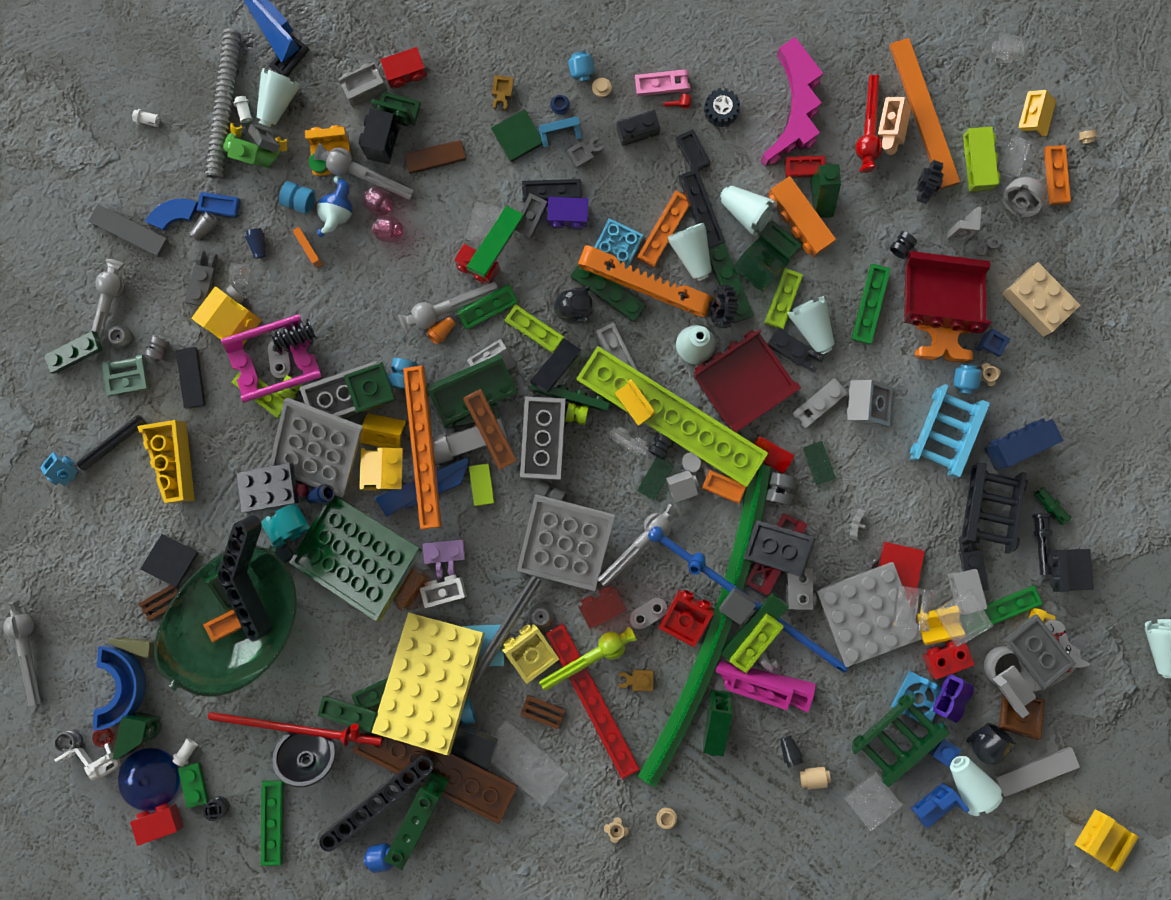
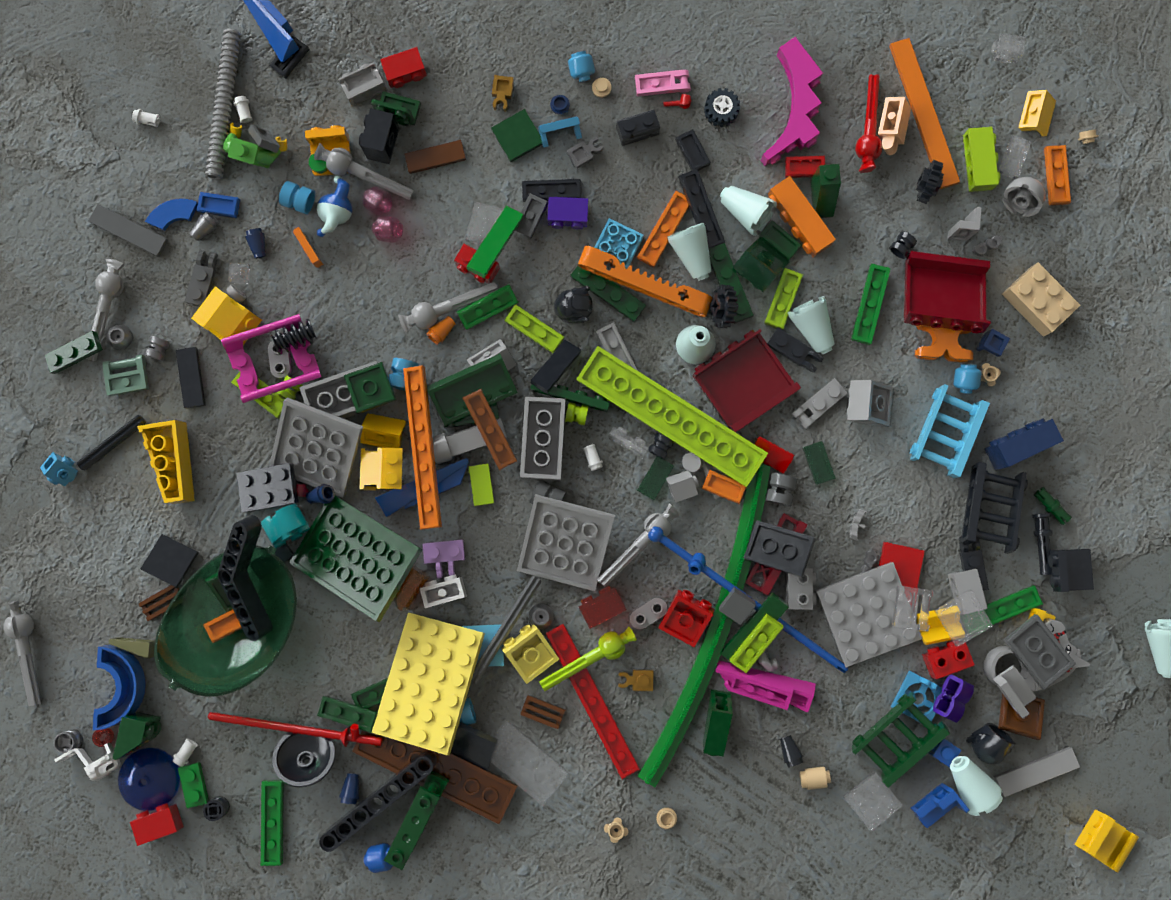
light aqua cone [257,68,300,127] -> none
yellow panel [615,379,655,426] -> none
none -> dark blue cone [339,773,360,805]
none -> white pin [583,444,603,471]

